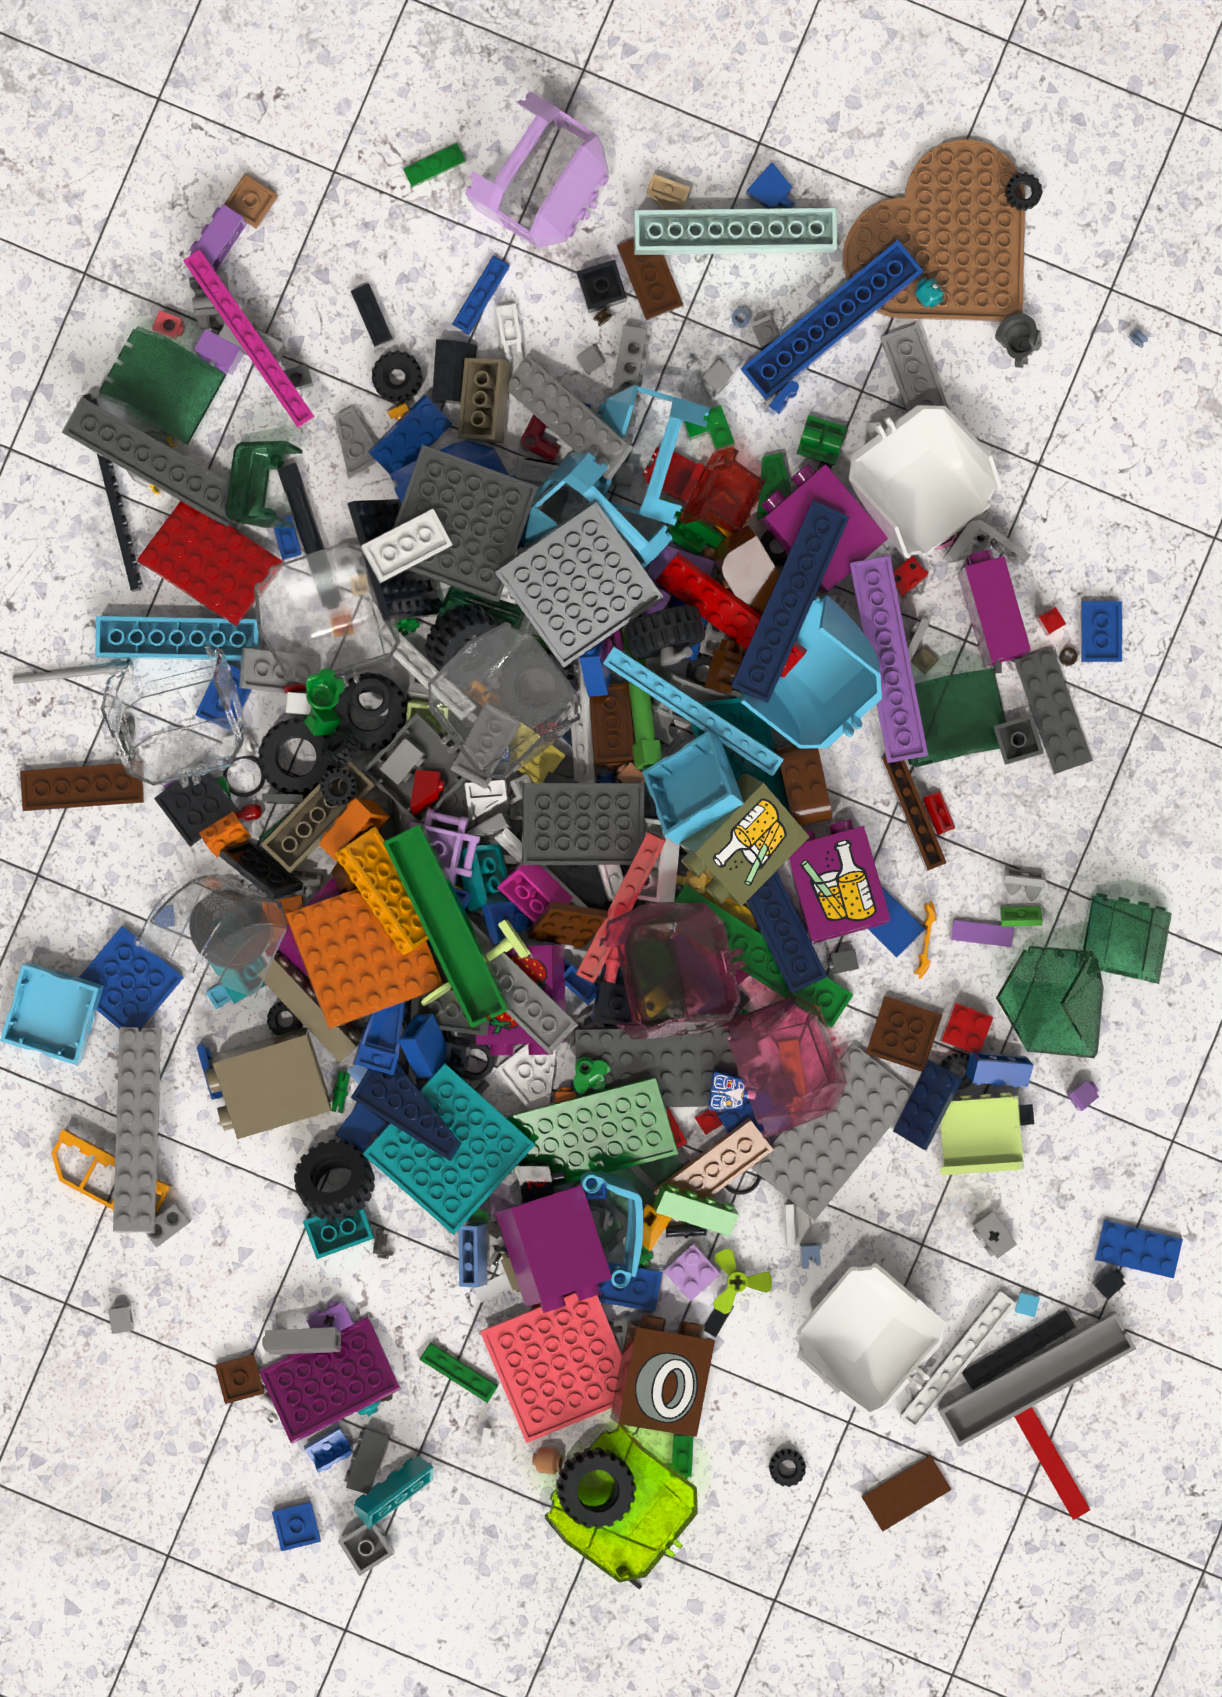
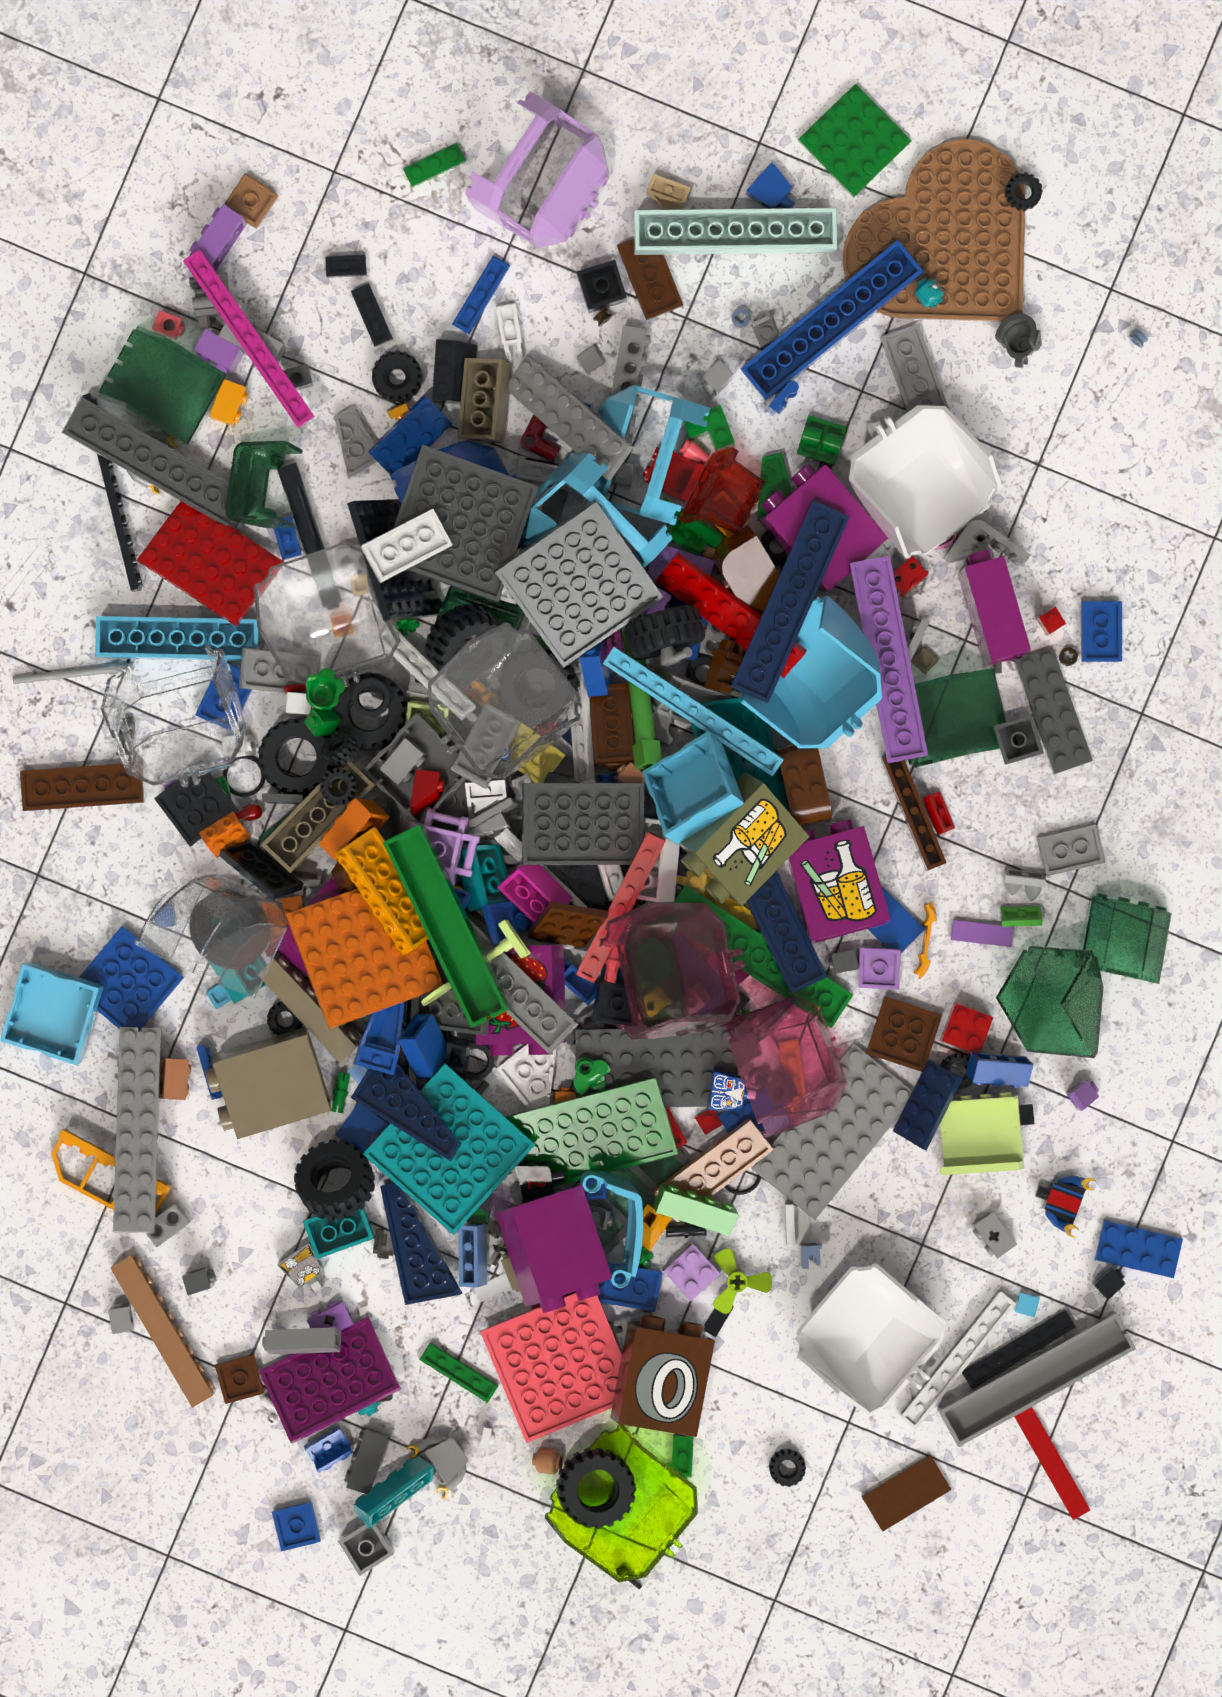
none -> medium nougat brick [110,1254,216,1408]
none -> nougat brick [160,1057,191,1100]
none -> dark grey brick [182,1266,217,1296]
none -> light orange brick [209,379,249,427]
none -> torso [277,1242,324,1293]
none -> black plate [325,255,367,278]
none -> dark blue wing [380,1183,463,1305]
none -> light grey torso [407,1436,471,1499]
none -> light grey tile [465,797,519,834]
none -> coral cone [679,438,710,465]
none -> green plate [798,84,912,198]
none -> medium lavender plate [858,947,901,990]
none -> torso [1035,1175,1096,1238]
none -> light grey tile [1036,824,1105,877]

